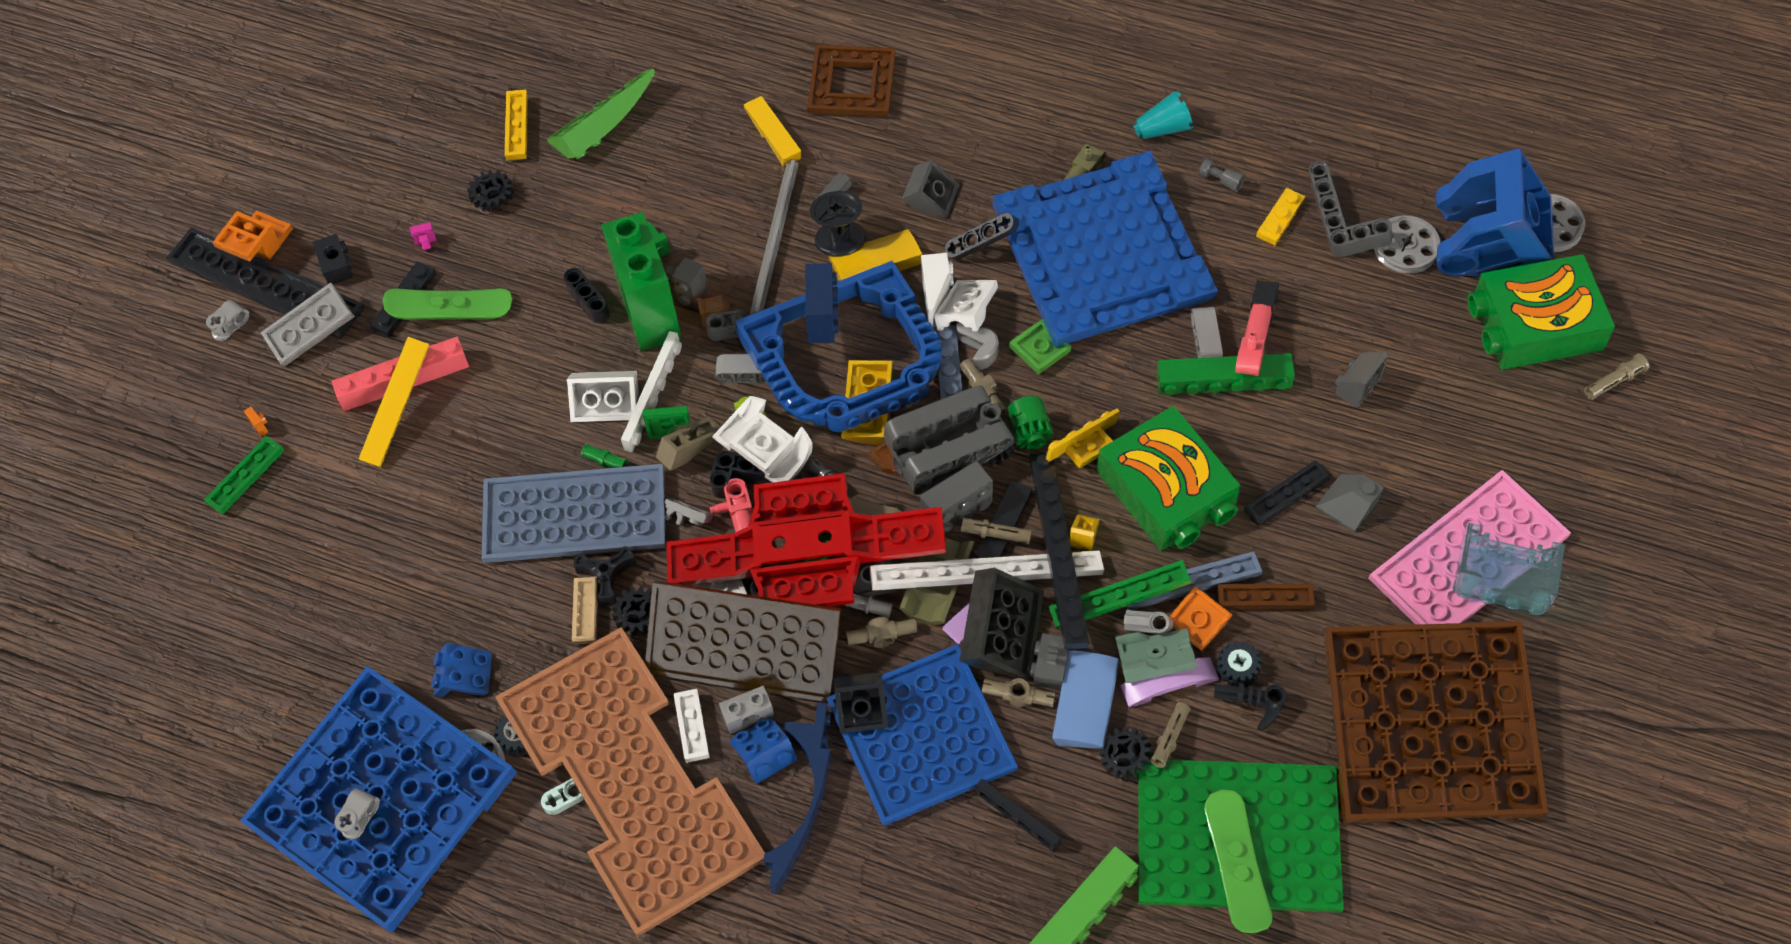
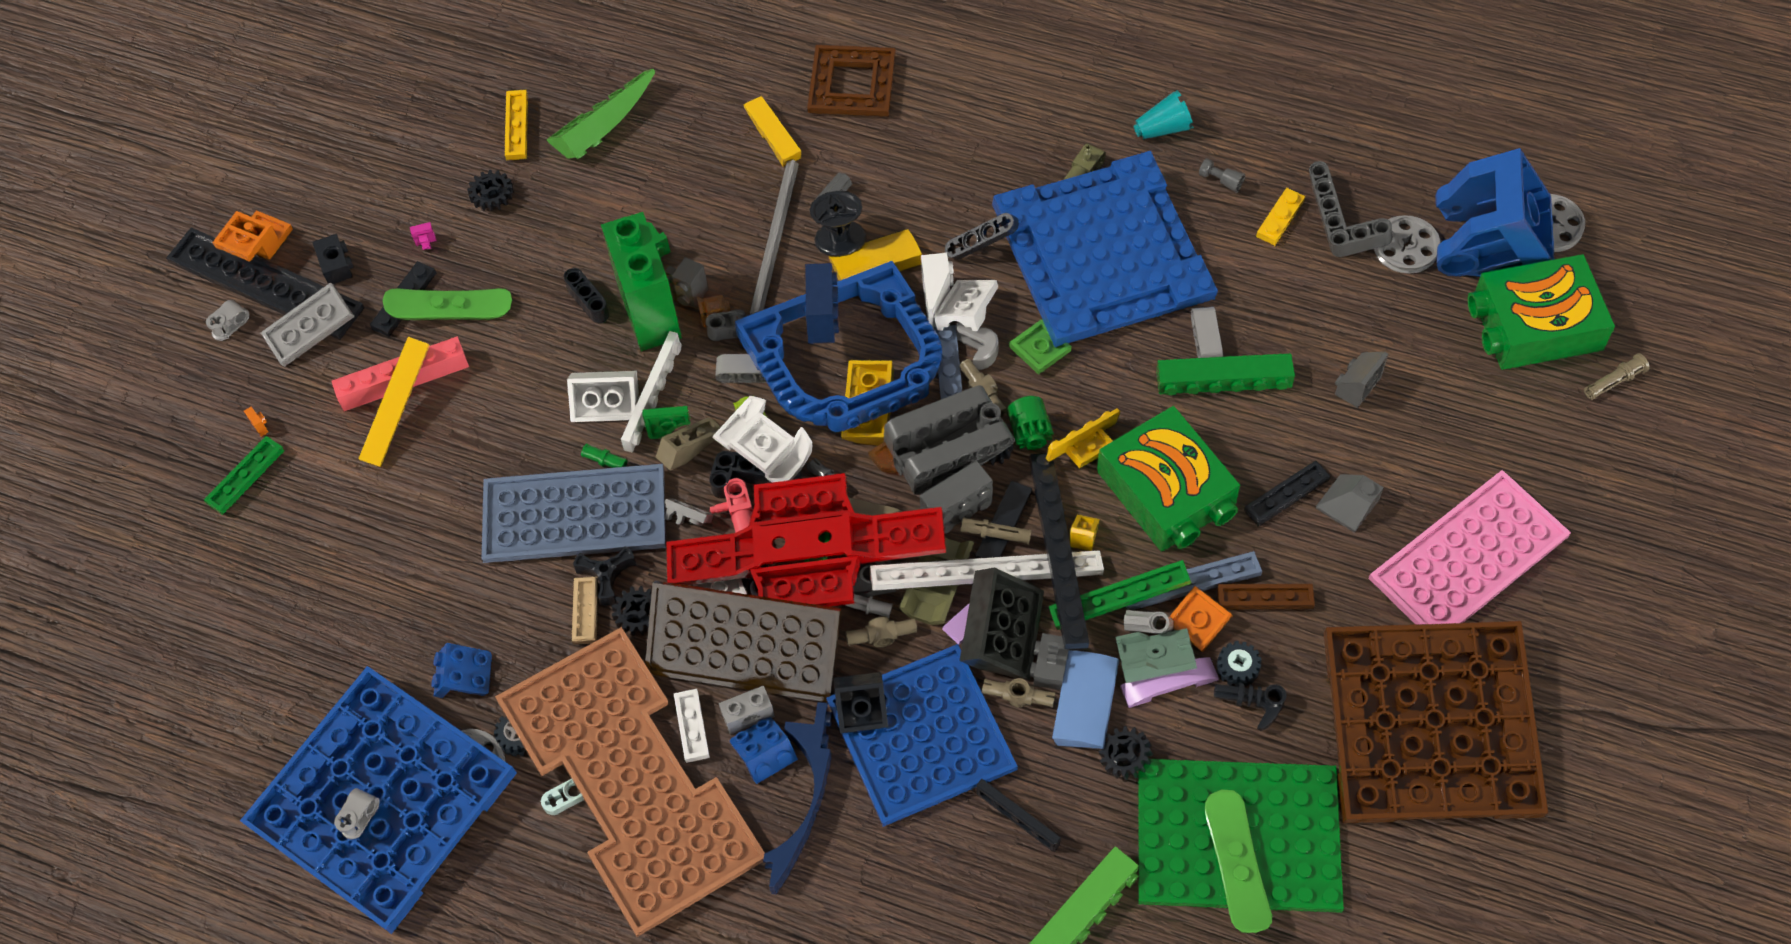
dark grey slope [902,160,960,218] -> none
dark tan pin [1151,702,1191,768] -> none
coral piece [1235,279,1279,376] -> none
clear light blue windscreen [1453,523,1565,615] -> none

